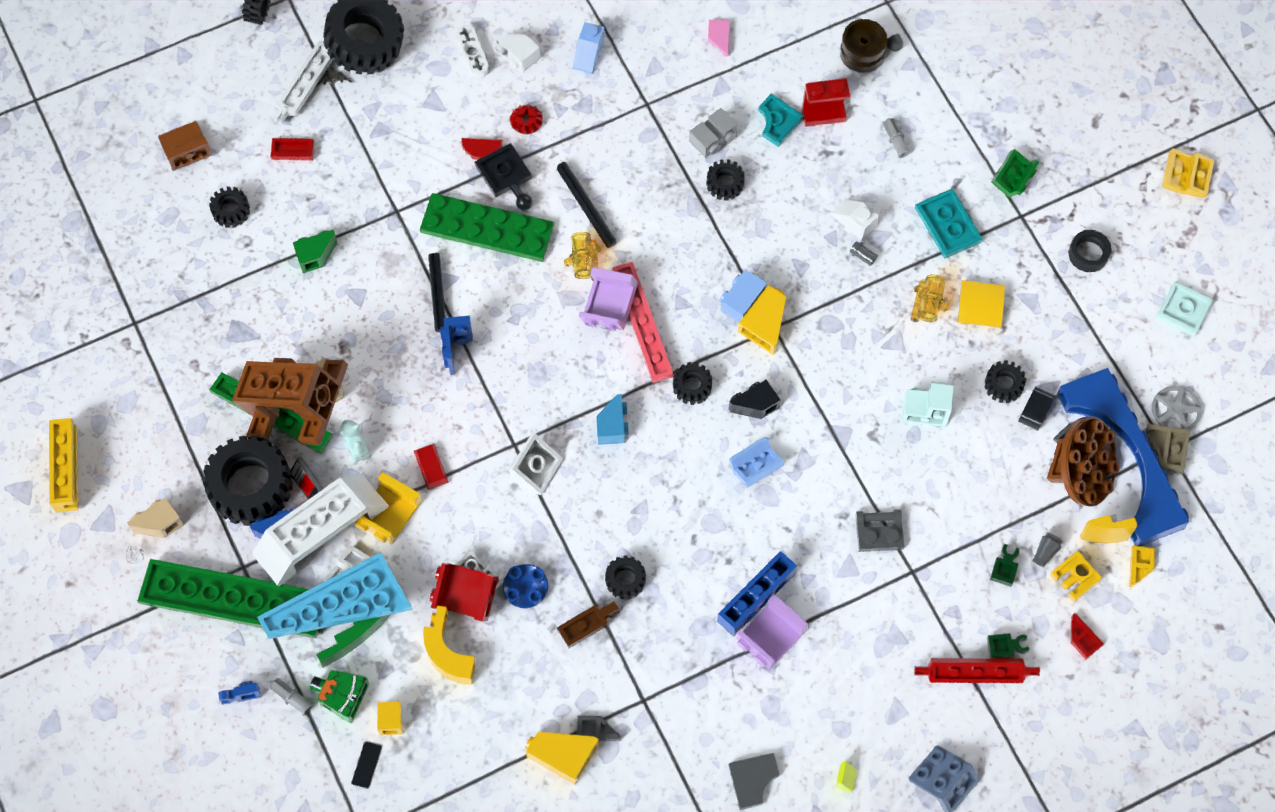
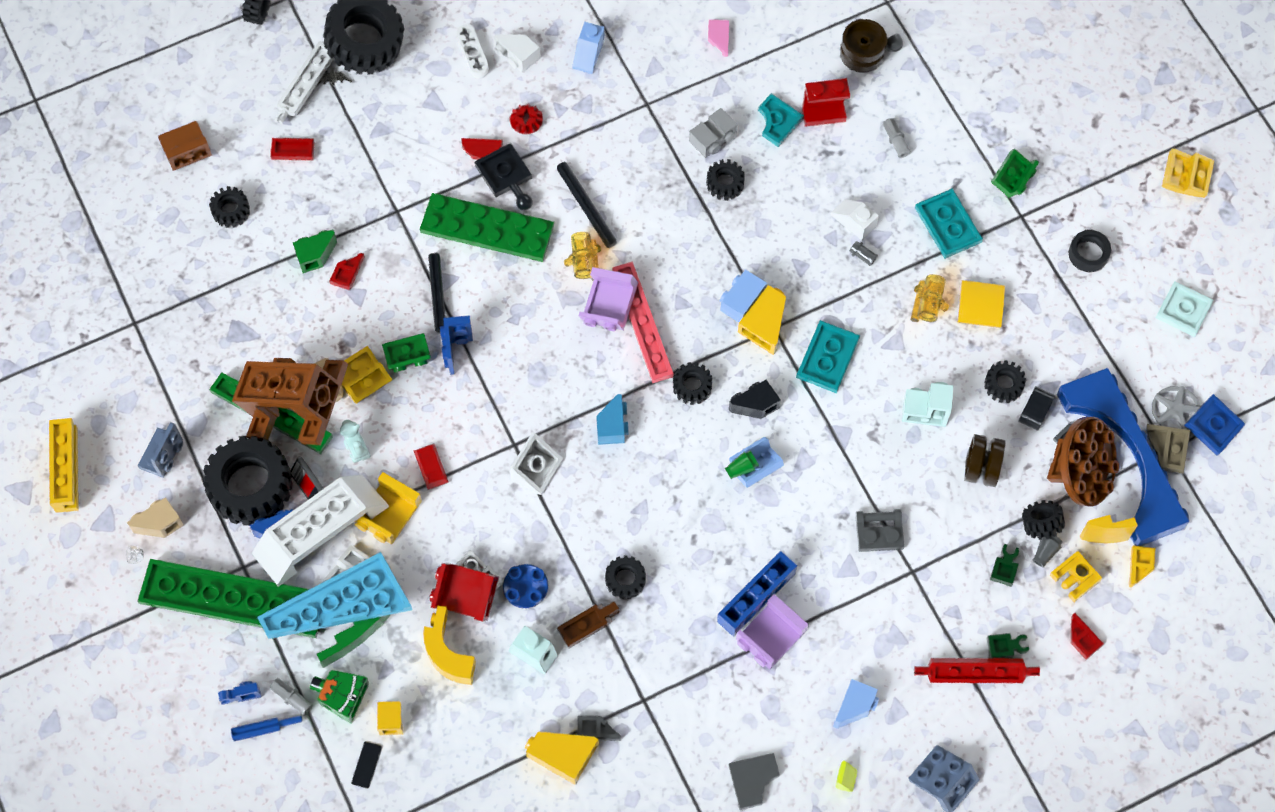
none -> sand blue bracket [138,422,183,478]
none -> blue axle [231,715,303,742]
none -> red tile [329,253,365,290]
none -> yellow slope [341,346,392,404]
none -> green bracket [382,333,431,373]
none -> light aqua torso [508,626,558,674]
none -> green cone [725,451,759,479]
none -> teal tile [796,320,860,394]
none -> light blue slope [833,679,880,728]
none -> dark brown wheel [964,434,1006,487]
none -> black tyre [1022,500,1065,540]
none -> blue plate [1184,394,1246,456]

